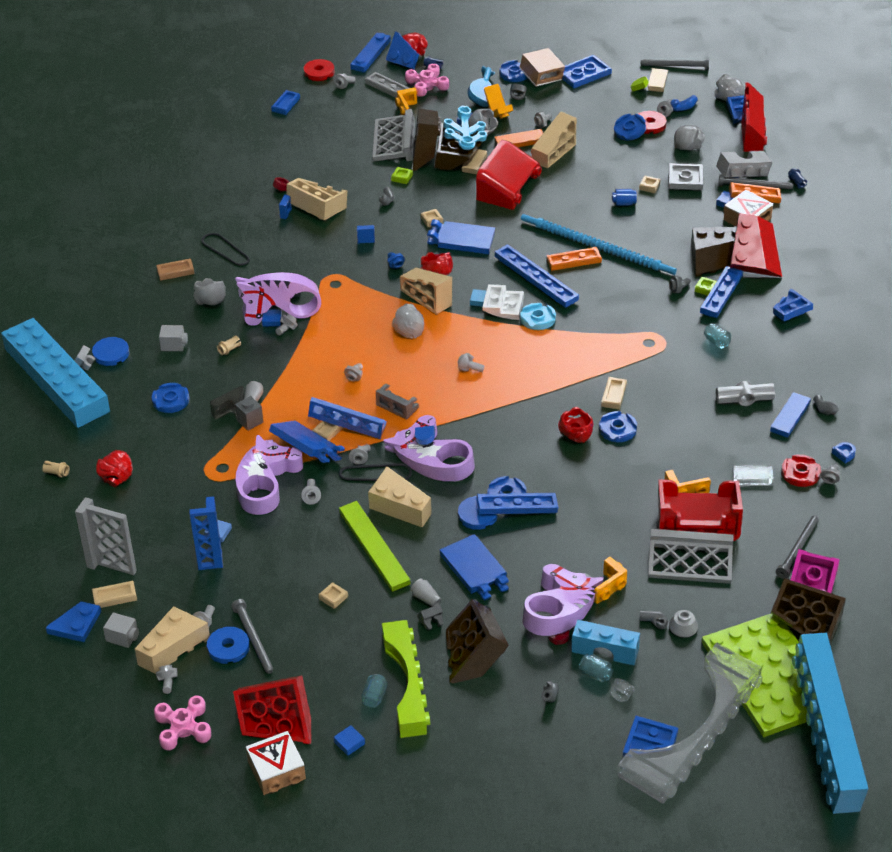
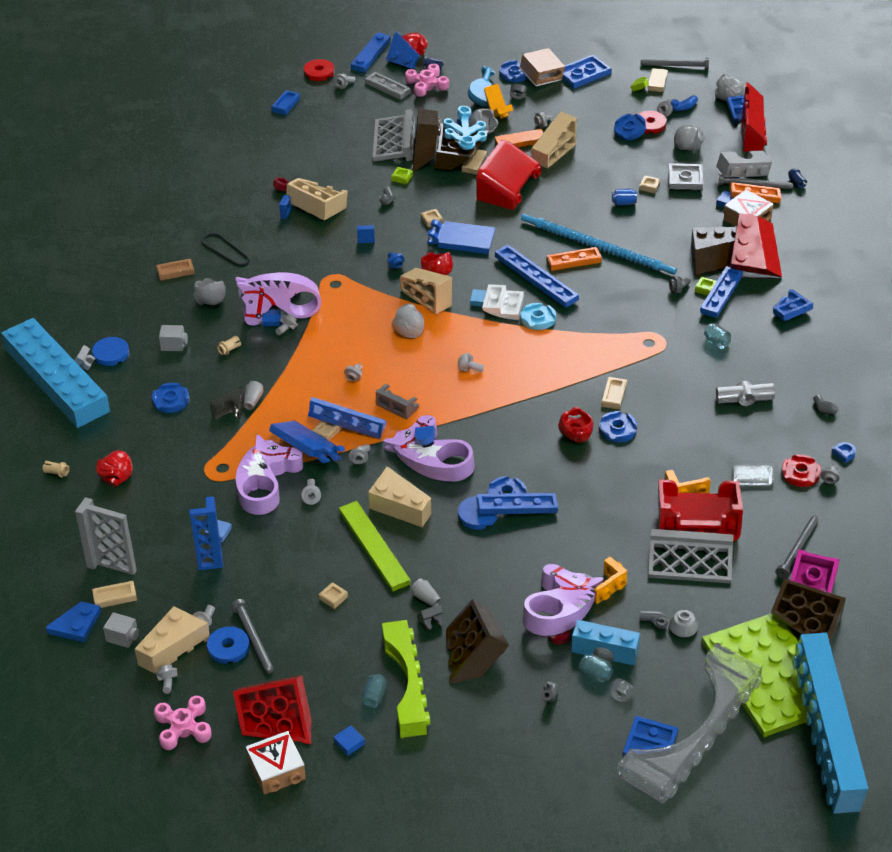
dark grey brick [235,396,263,431] -> none
black piece [339,463,412,481] -> none
light orange bracket [395,87,417,115] -> none
tile [440,534,509,601] -> none
tile [770,392,811,438] -> none

